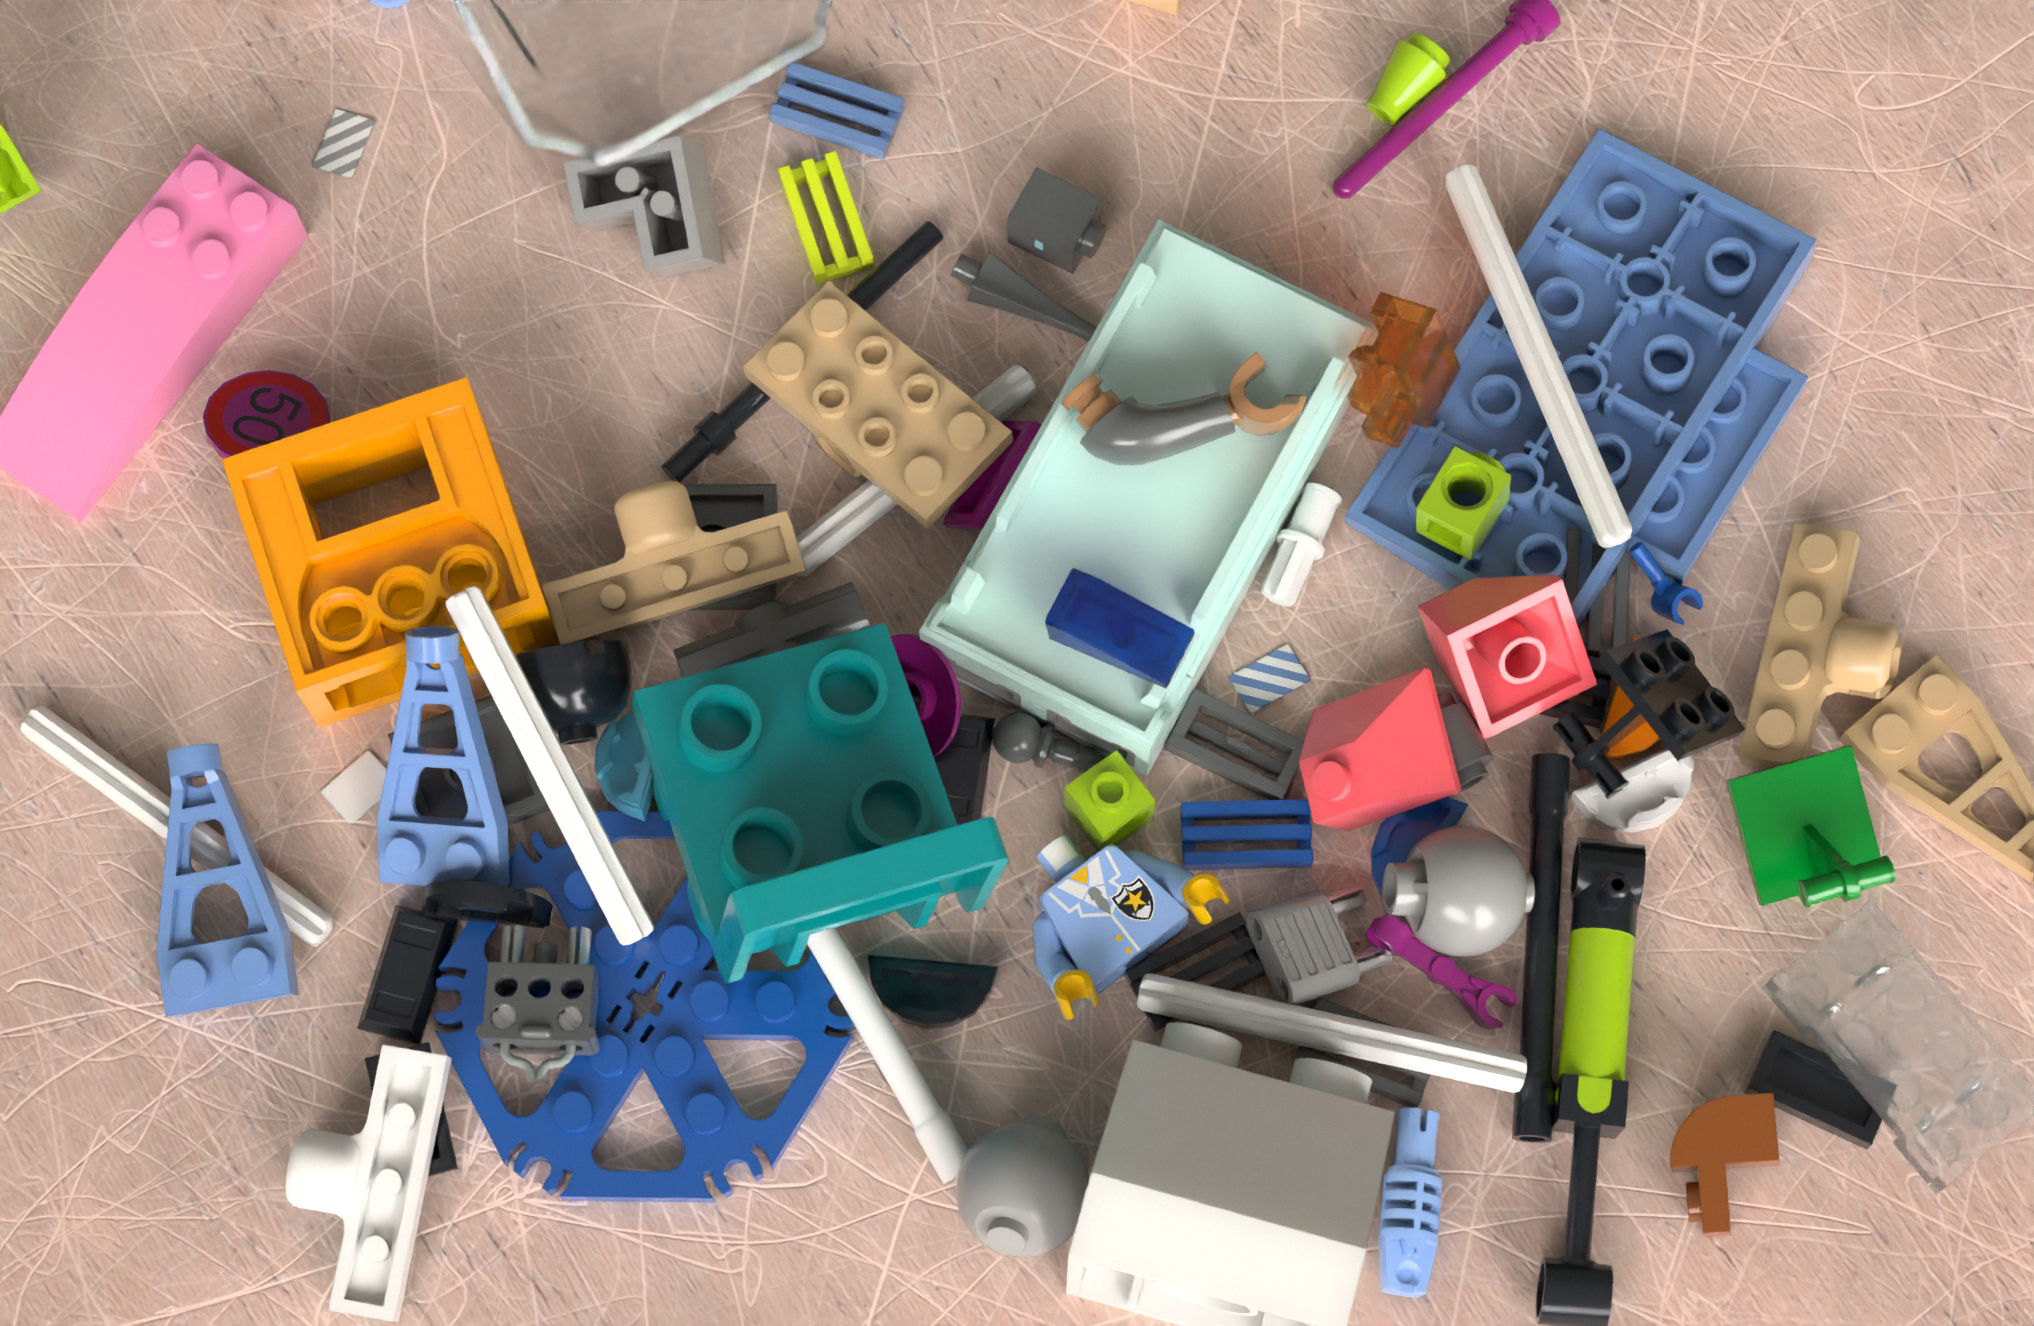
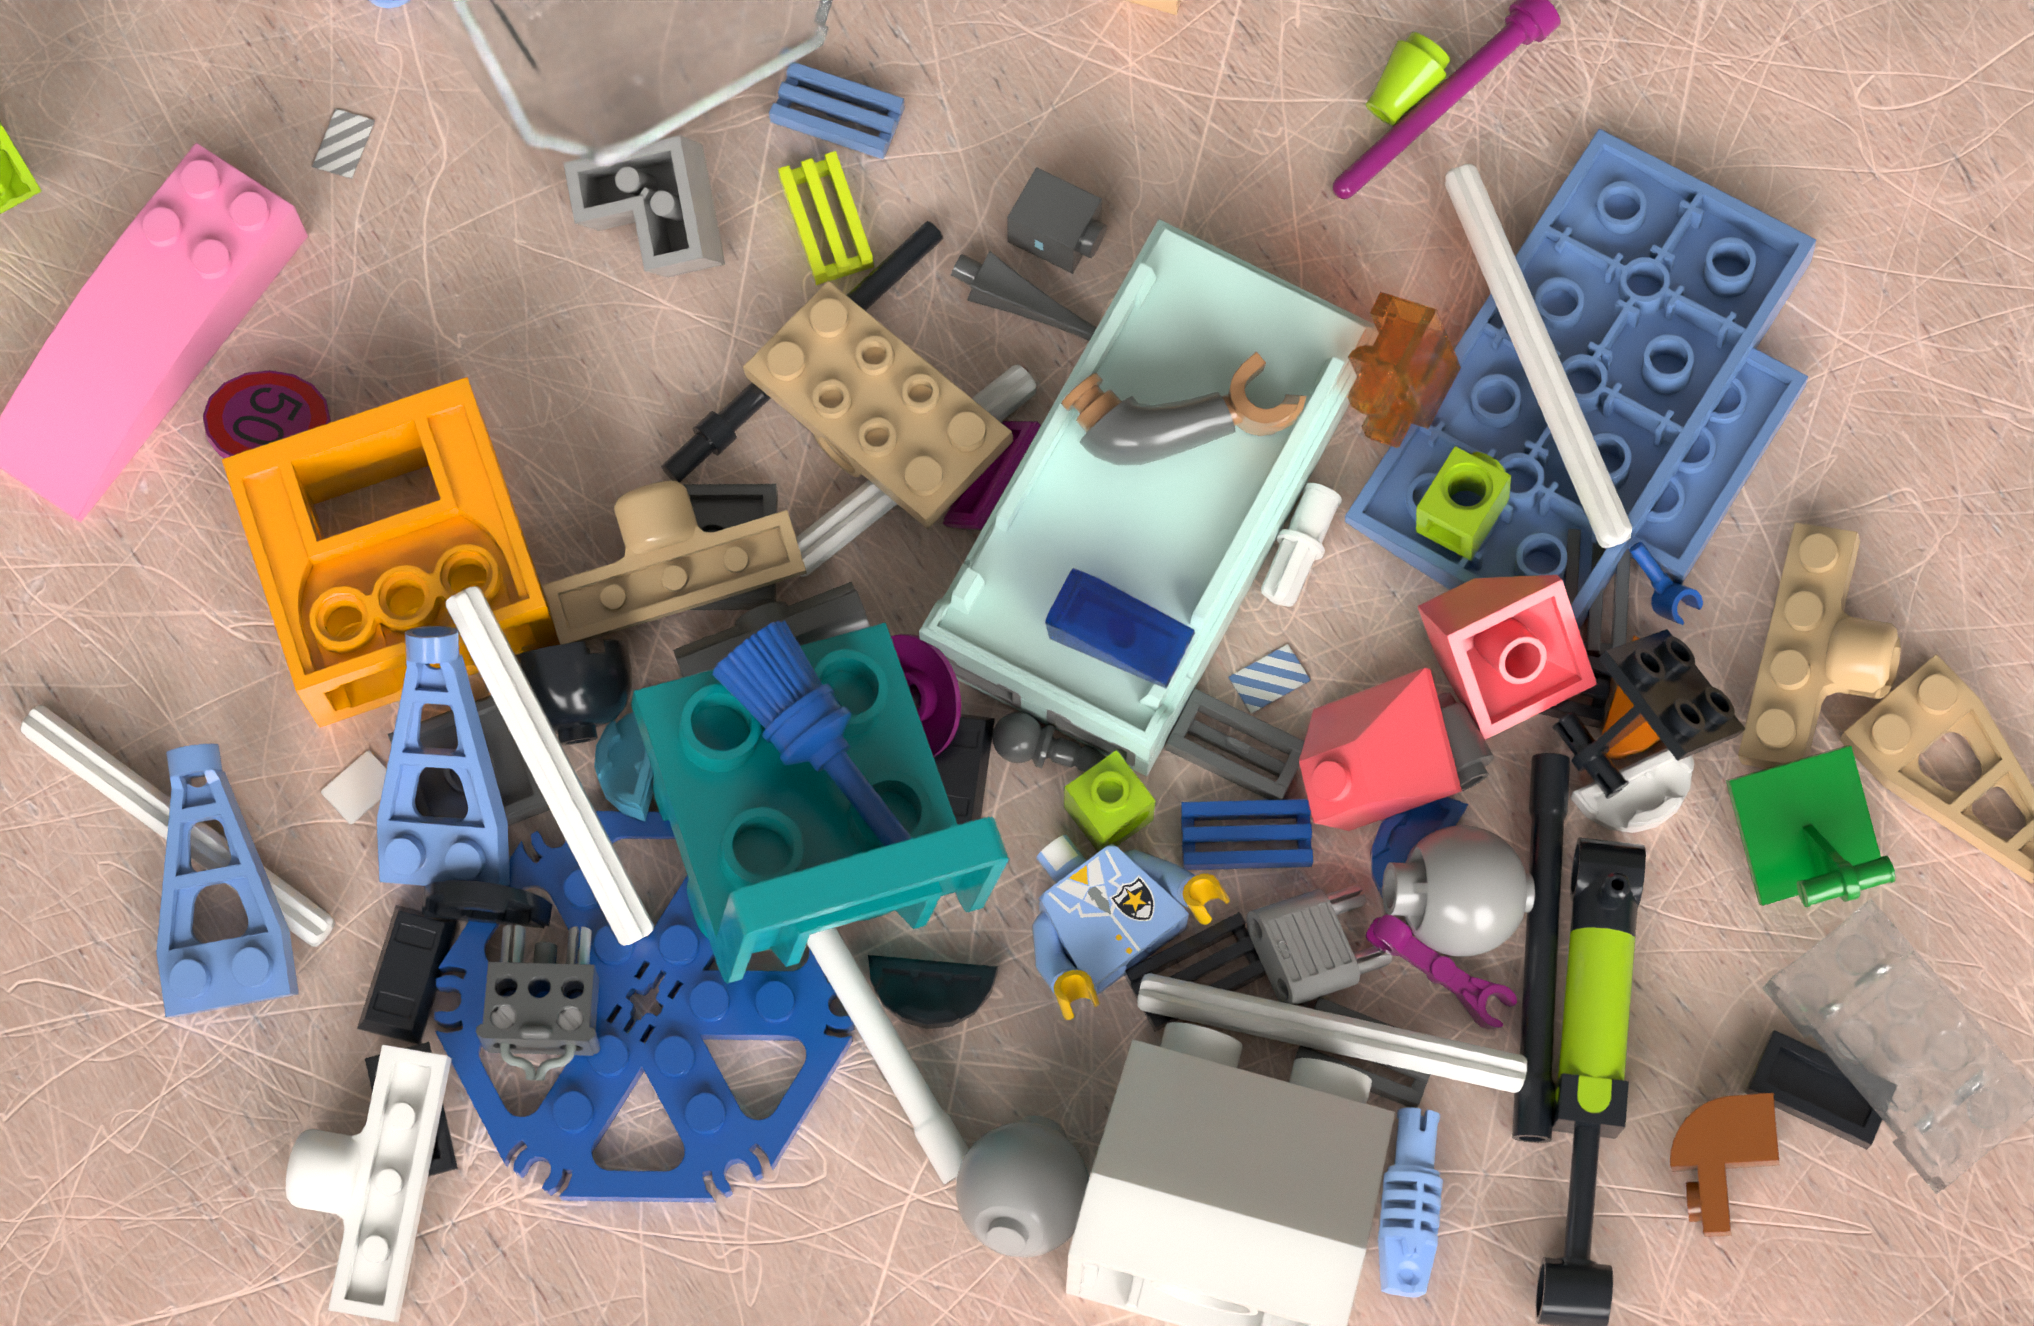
none -> blue piece [712,620,913,847]

